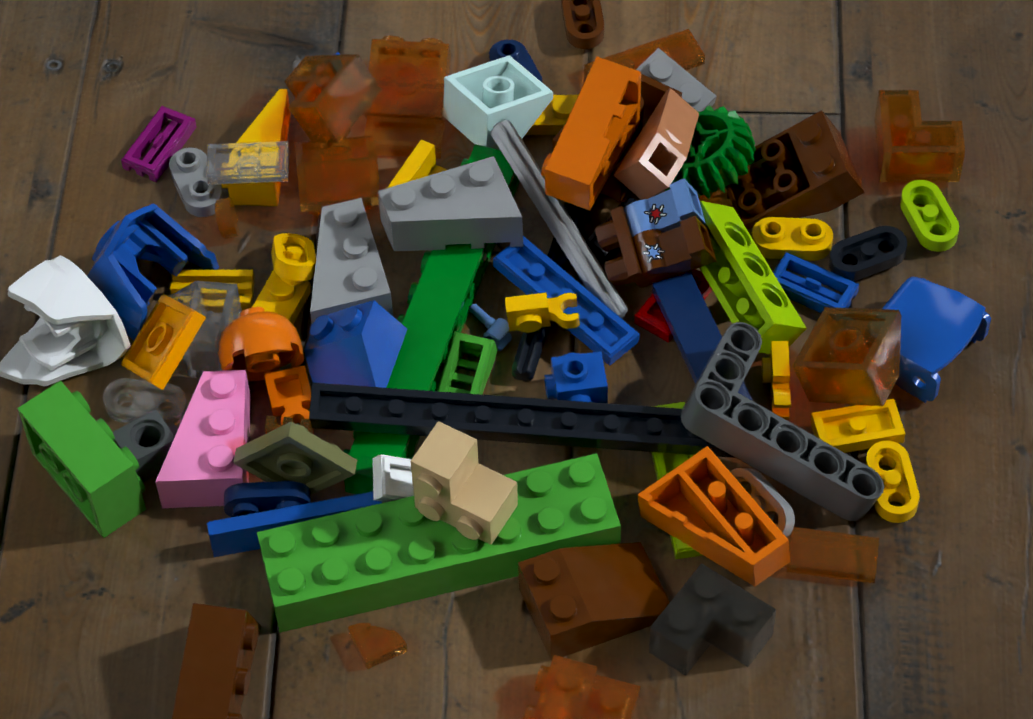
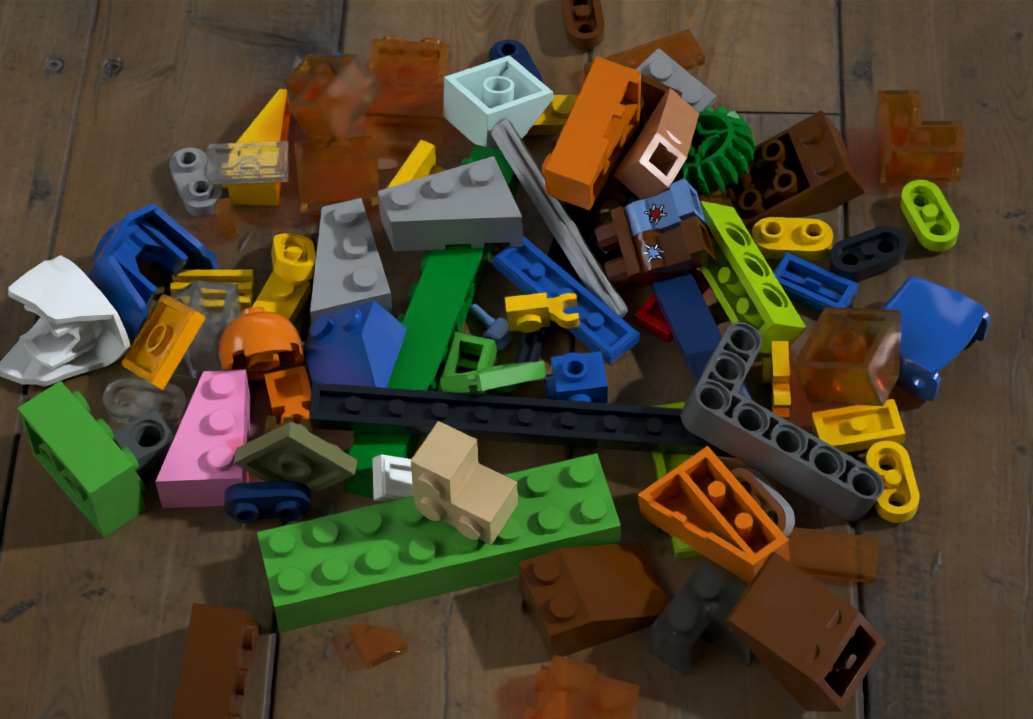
magenta tile [121,106,197,182] -> none
blue tile [207,492,382,557] -> none
none -> bright green plate [440,361,546,395]
none -> reddish brown slope [725,552,886,712]

